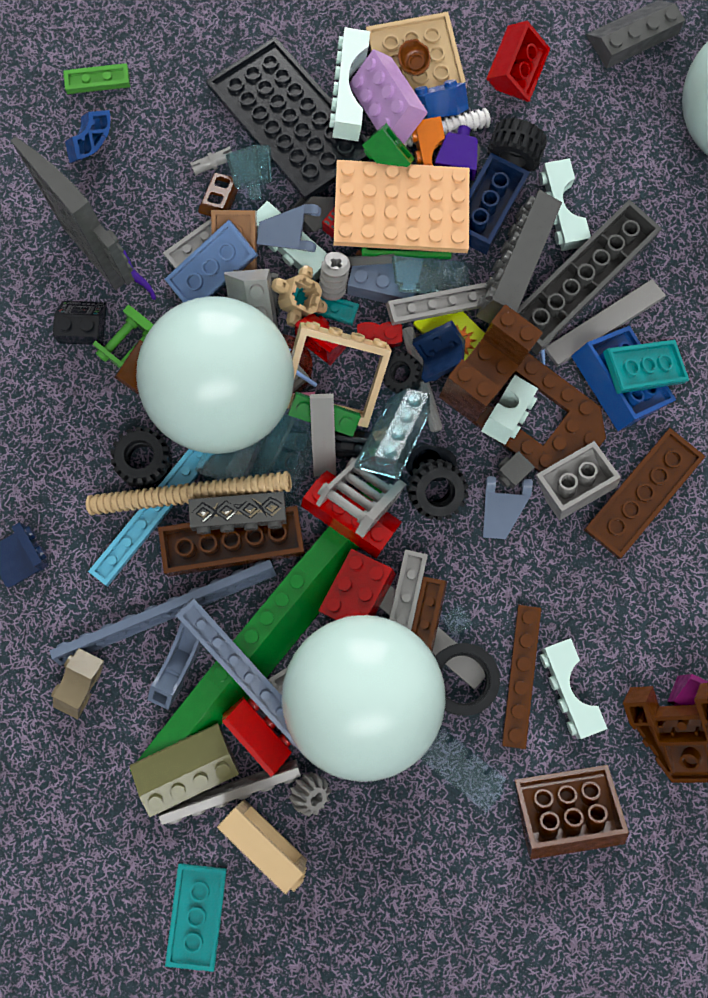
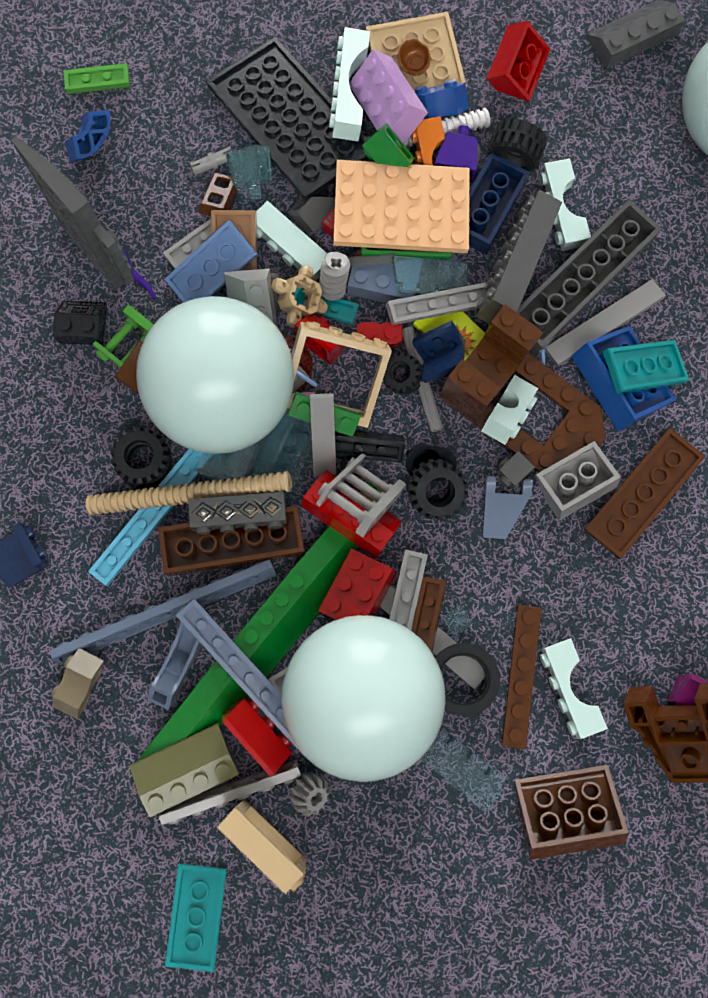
sand blue flag [256,204,321,252] -> none
clear light blue slope [354,389,430,479] -> none

